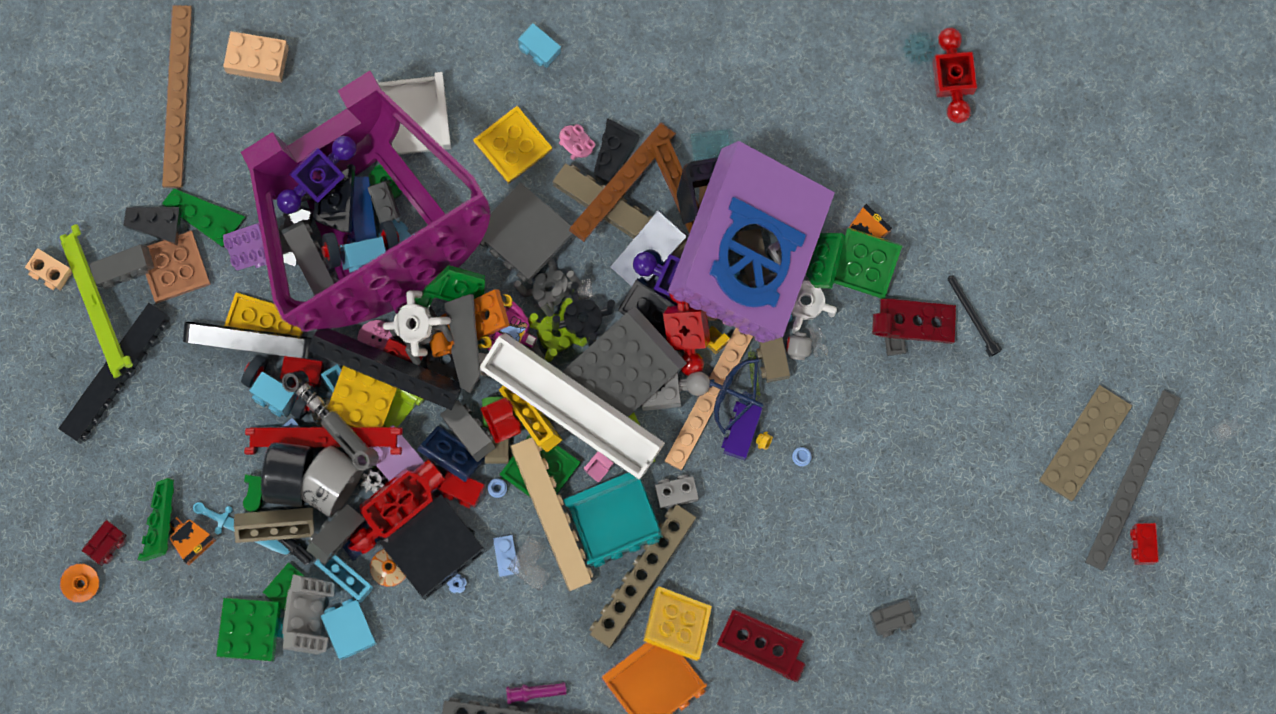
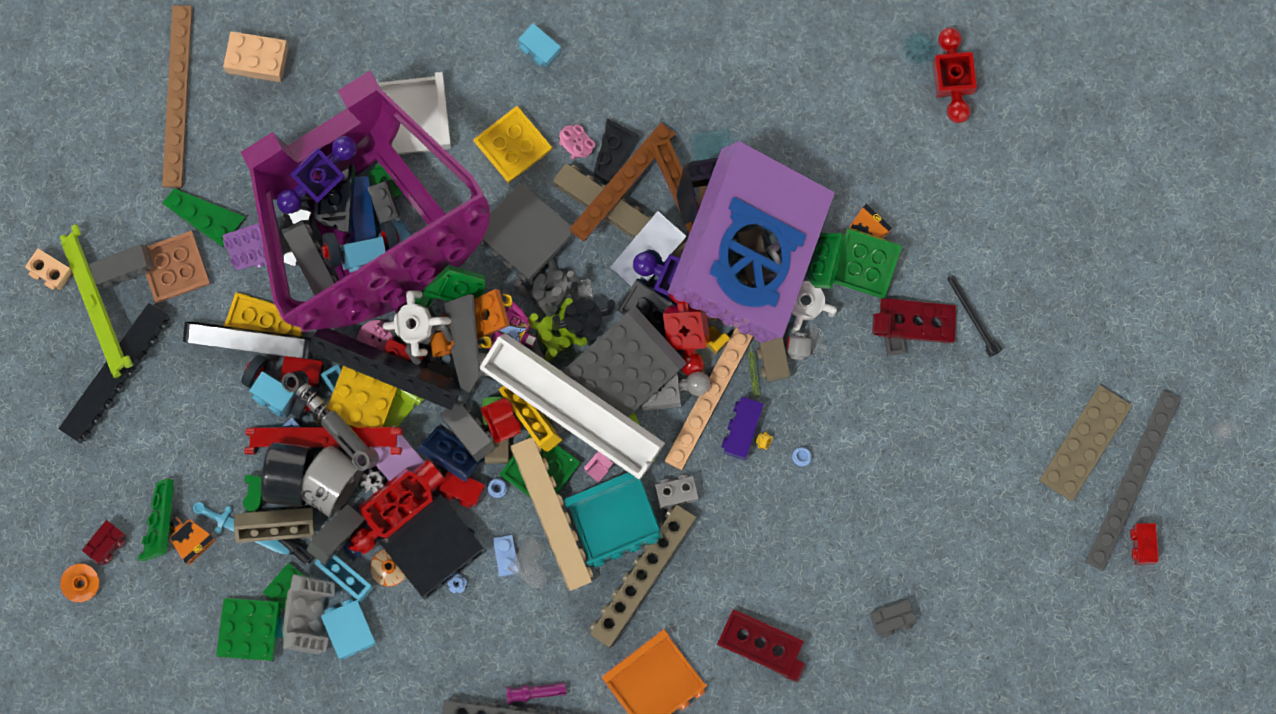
black wing [124,207,182,246] -> none
yellow plate [643,586,712,661] -> none
dark blue piece [709,359,764,434] -> none

